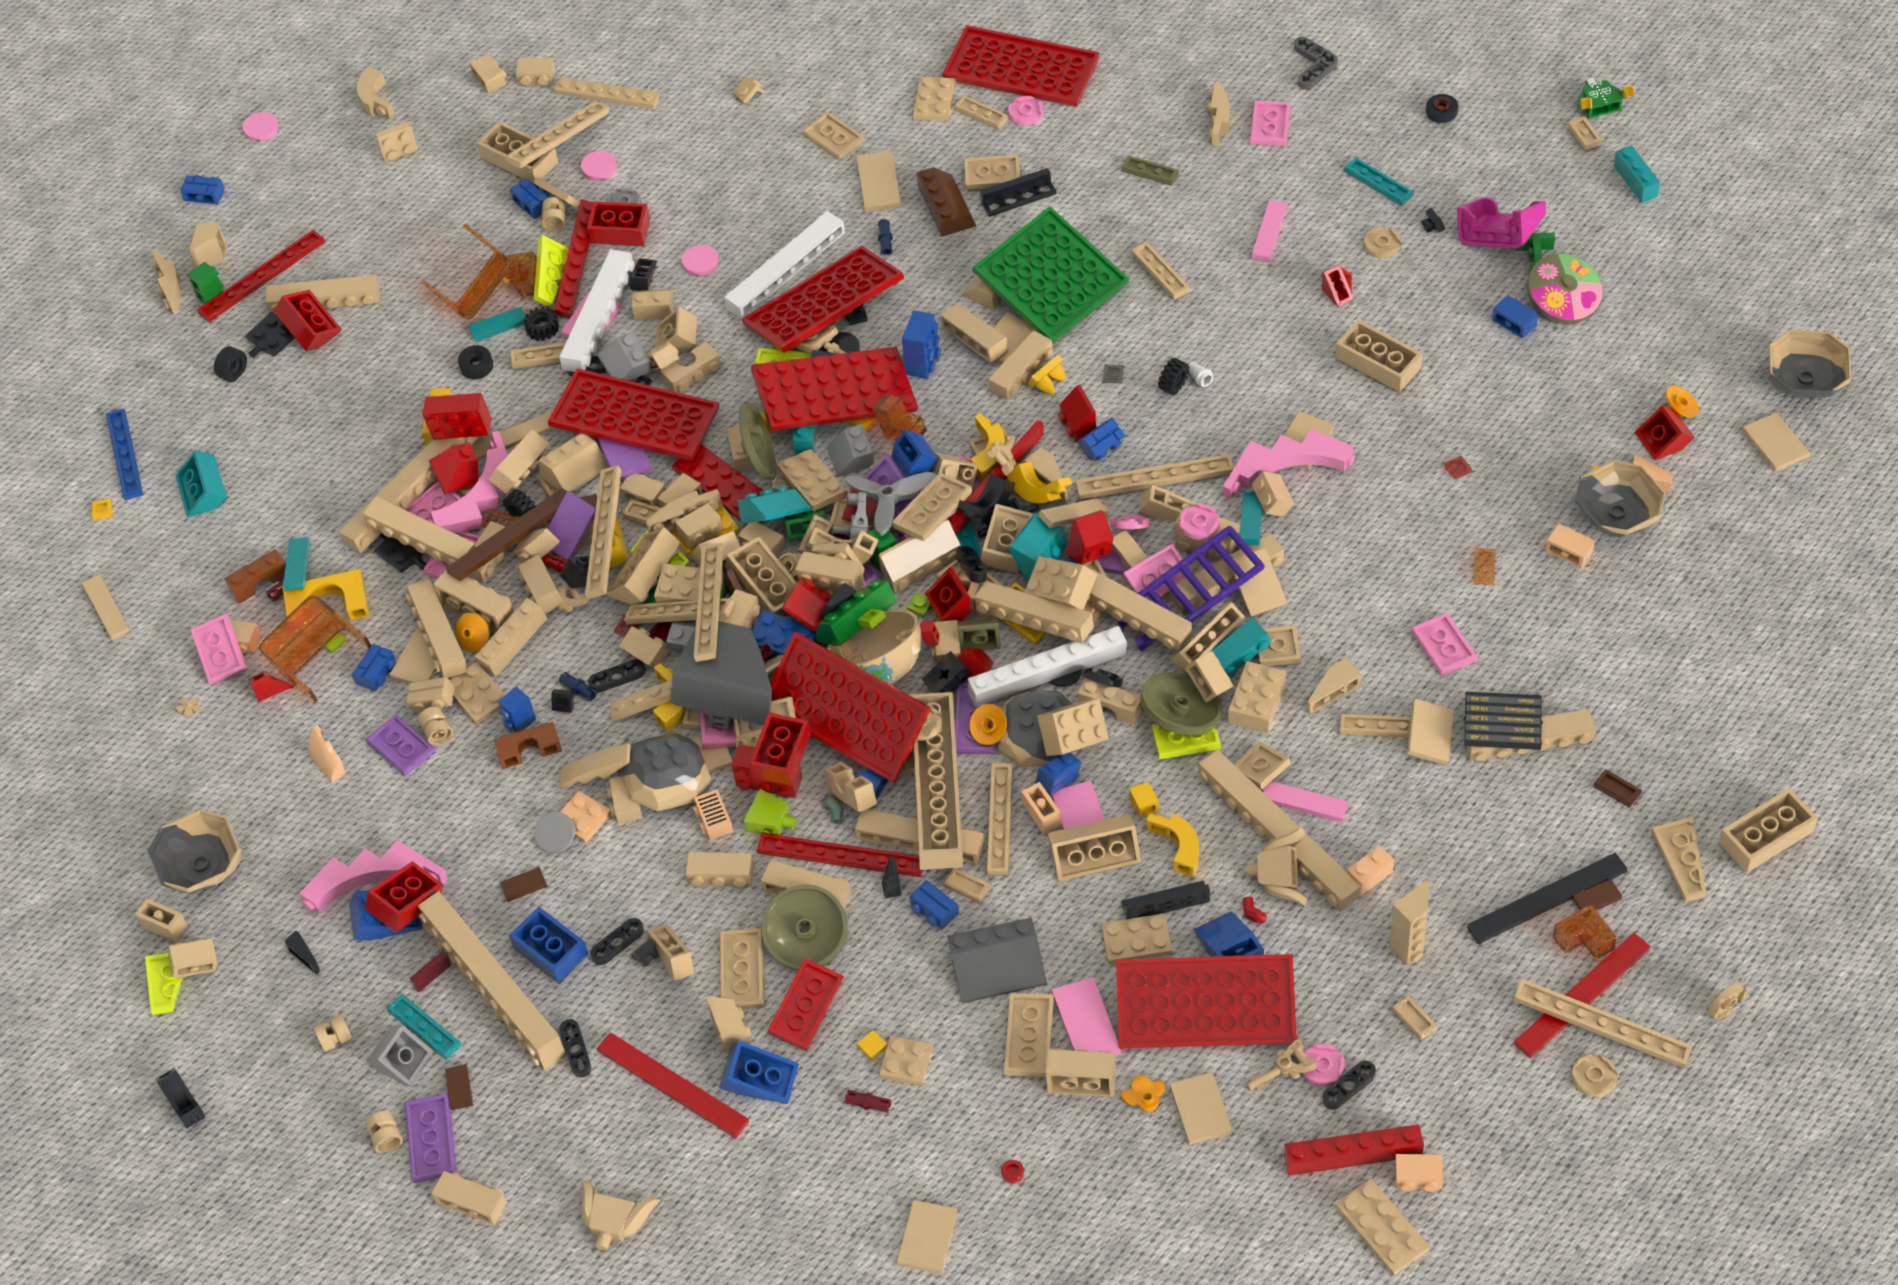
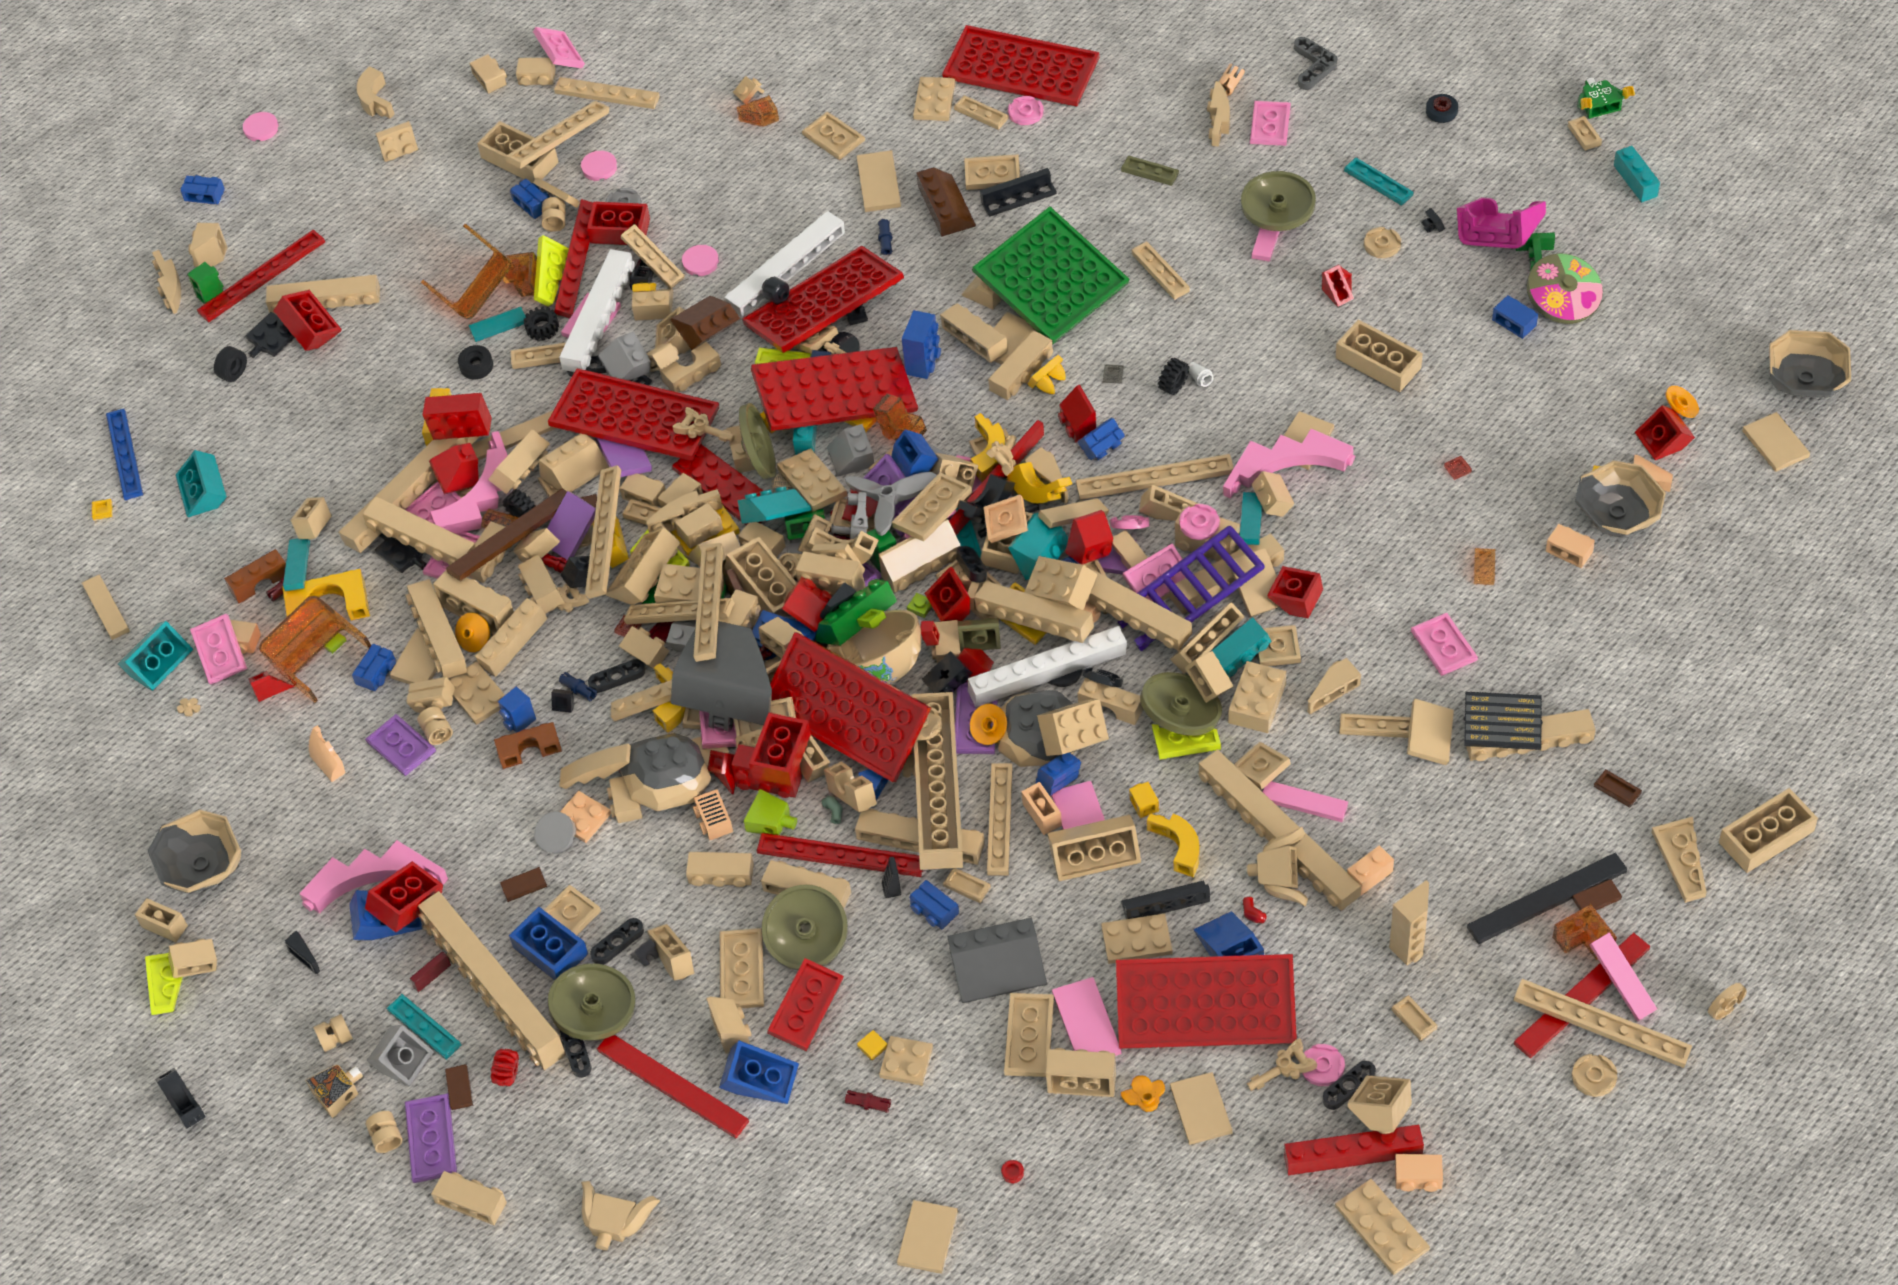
none -> teal slope [118,621,193,691]
none -> tan brick [291,497,332,540]
none -> torso [305,1065,363,1118]
none -> red gear [490,1048,519,1086]
none -> bright pink tile [533,27,585,68]
none -> tan plate [544,885,601,935]
none -> olive dish [548,964,635,1040]
none -> tan plate [621,224,685,289]
none -> yellow tile [632,283,656,292]
none -> reddish brown slope [670,296,740,350]
none -> tan piece [673,407,735,442]
none -> red slope [707,750,736,795]
none -> clear orange slope [736,95,779,127]
none -> tan brick [759,617,804,658]
none -> black head [762,276,790,304]
none -> tan brick [800,736,830,783]
none -> light nougat plate [984,495,1028,543]
none -> light nougat arm [1219,64,1245,96]
none -> olive dish [1241,171,1316,231]
none -> red slope [1267,566,1324,619]
none -> tan slope [1347,1075,1412,1134]
none -> bright pink tile [1589,933,1657,1021]

